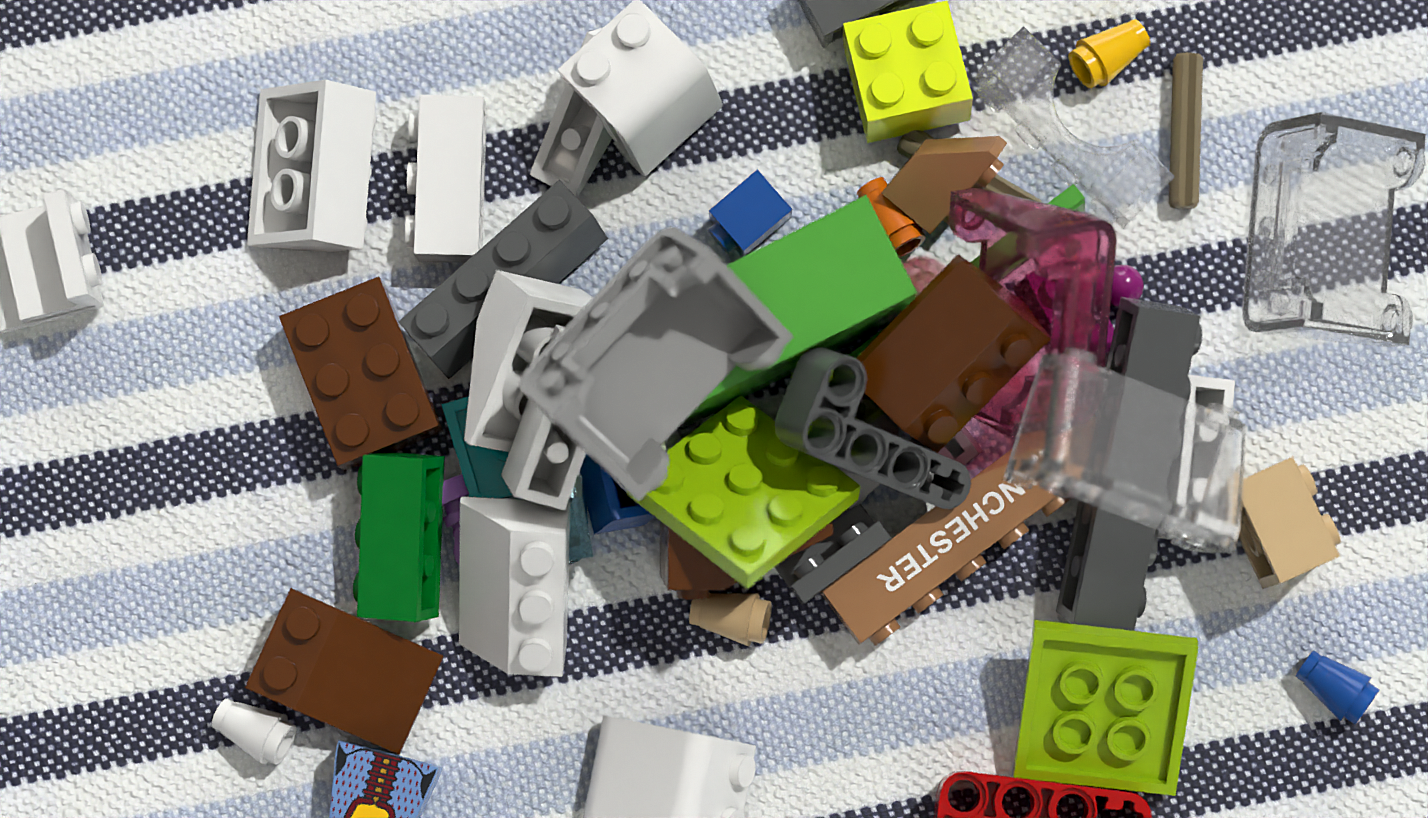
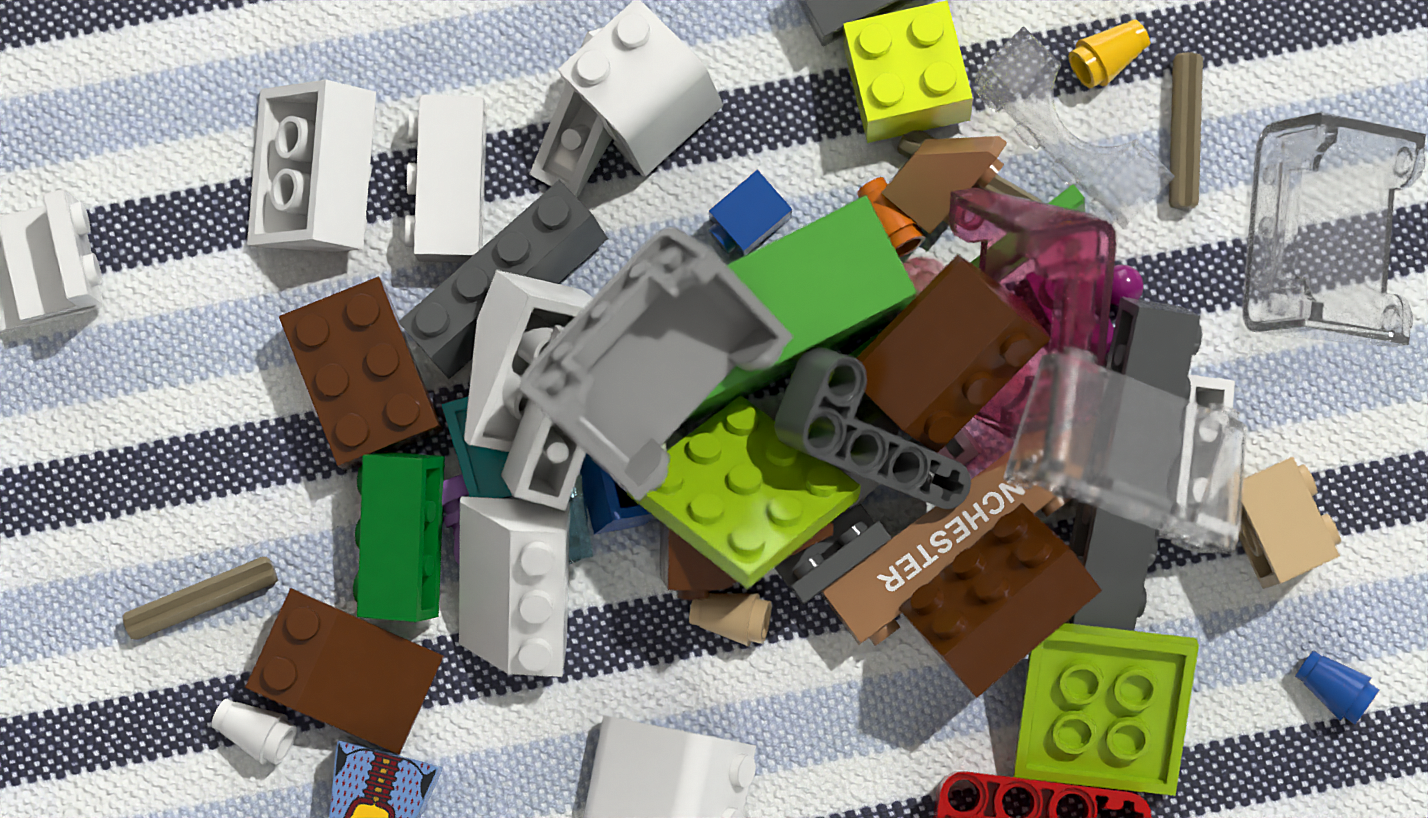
none -> dark tan axle [122,556,278,640]
none -> reddish brown brick [898,503,1103,698]

